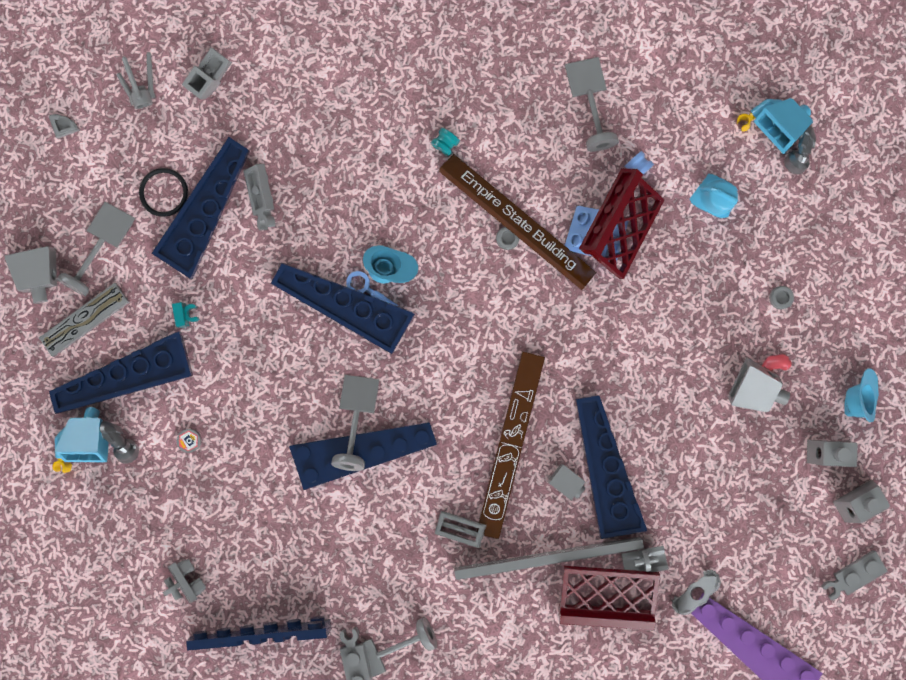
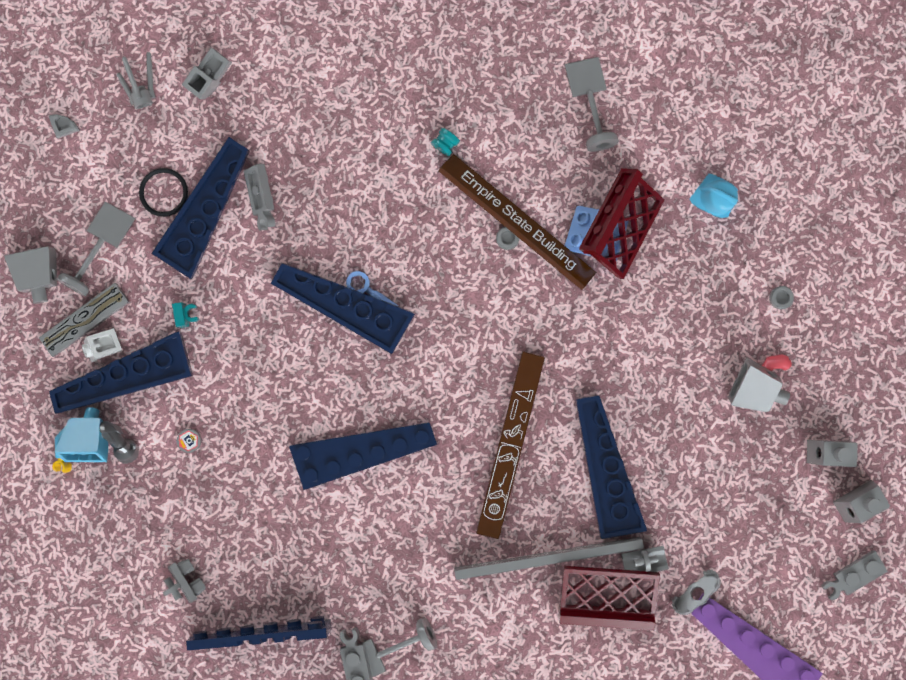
light grey piece [331,375,379,471] -> none
medium azure piece [363,245,419,284] -> none
light grey tile [435,511,487,548] -> none
light grey brick [547,463,585,501] -> none
light blue wheel [624,151,654,174] -> none
medium azure torso [737,98,816,175] -> none
medium azure piece [844,369,879,422] -> none
none -> white bracket [82,328,122,362]

